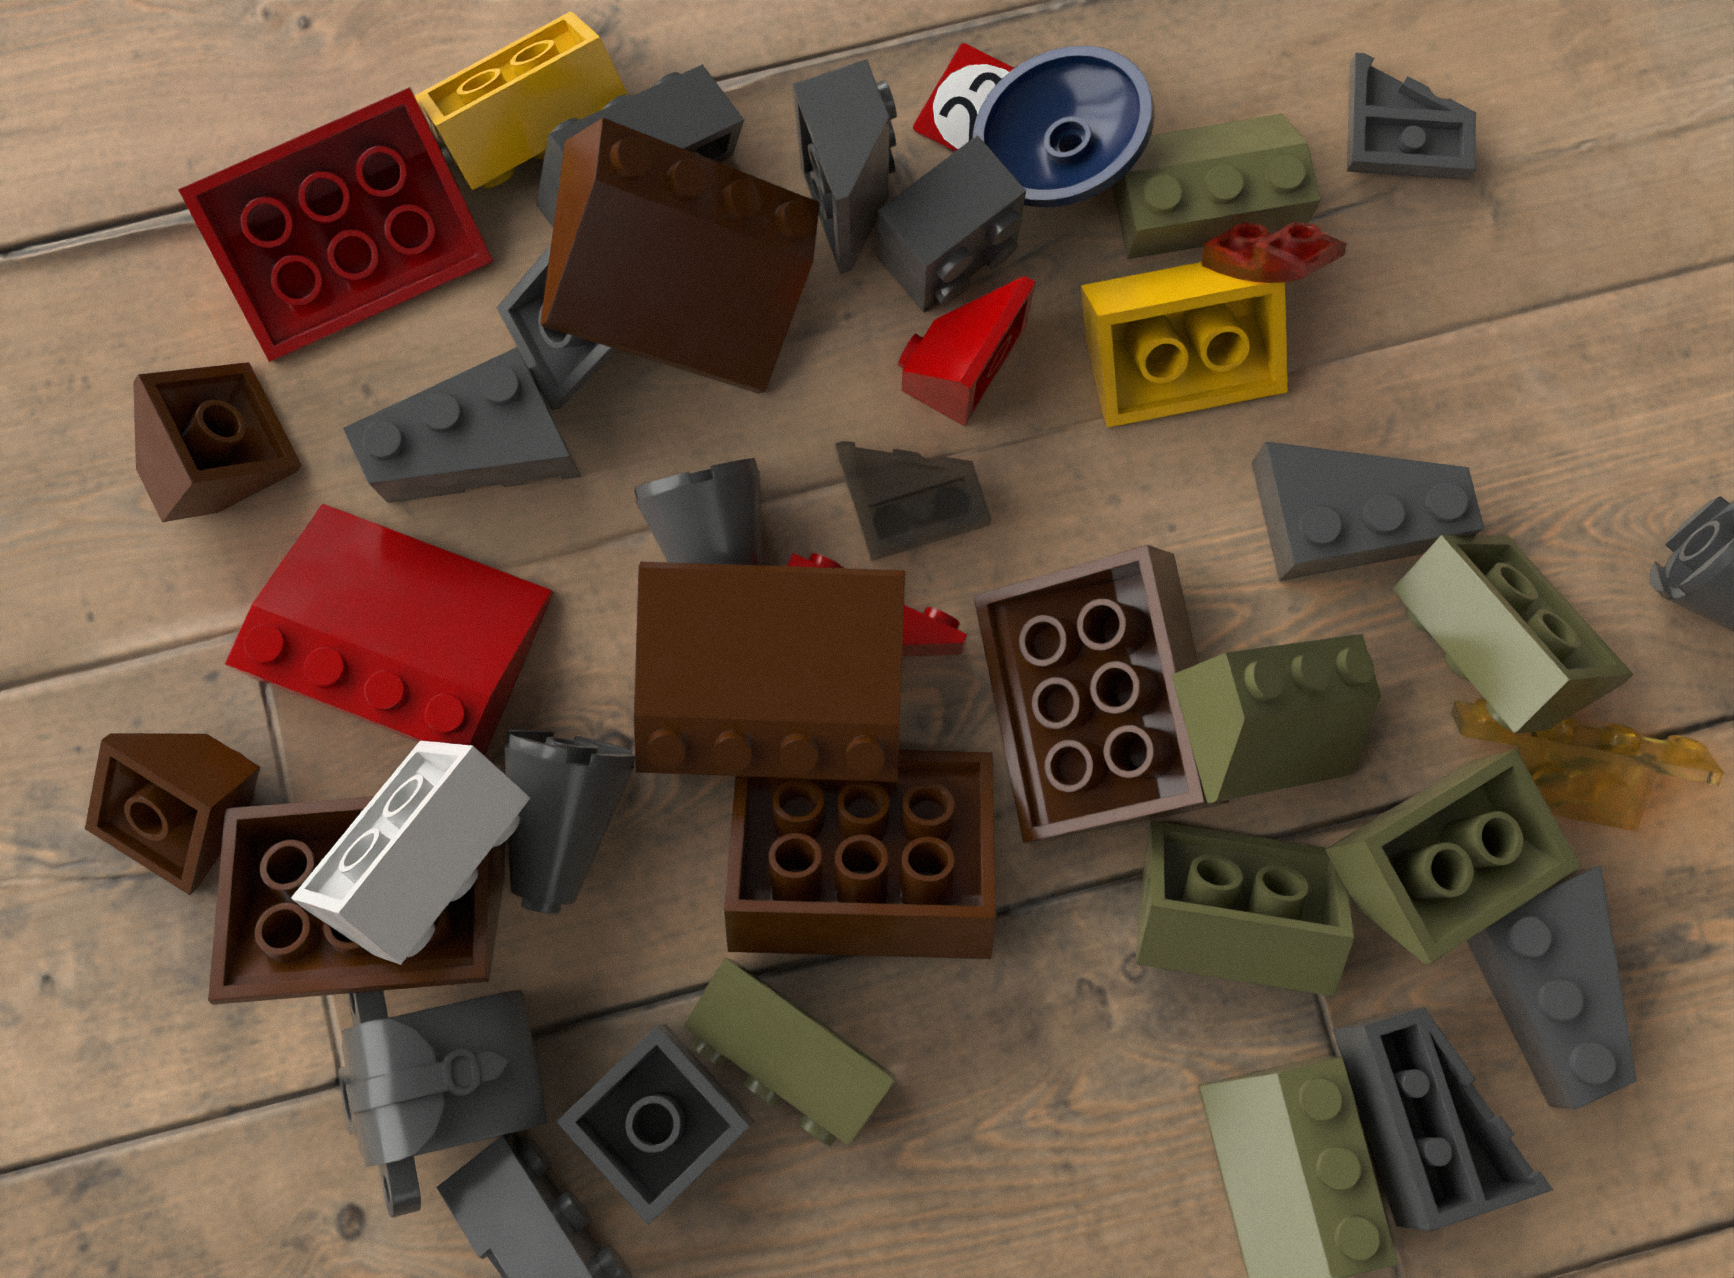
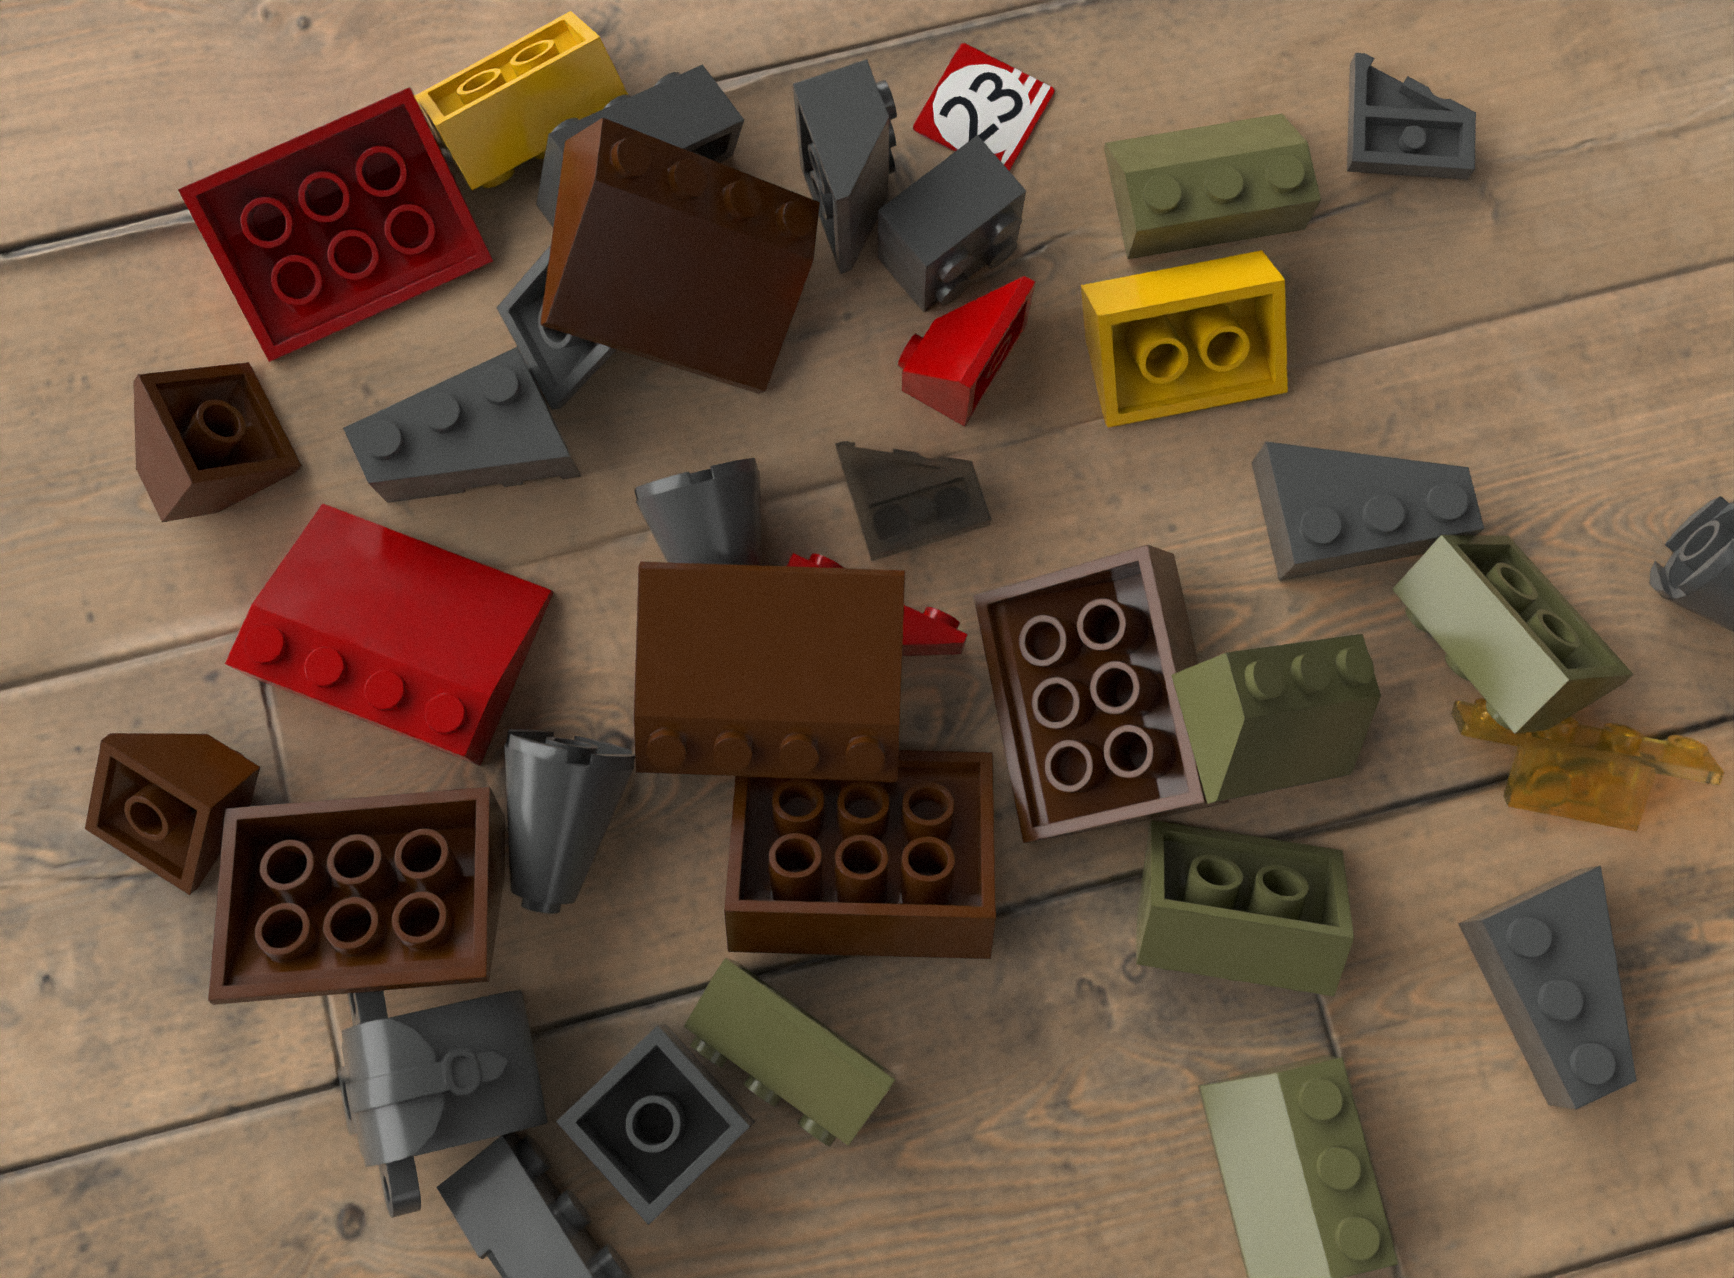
white slope [291,741,530,965] -> none
dark blue dish [973,46,1155,208] -> none
clear red slope [1202,221,1347,283] -> none
olive slope [1325,749,1581,964] -> none
dark grey wedge [1333,1007,1553,1231] -> none

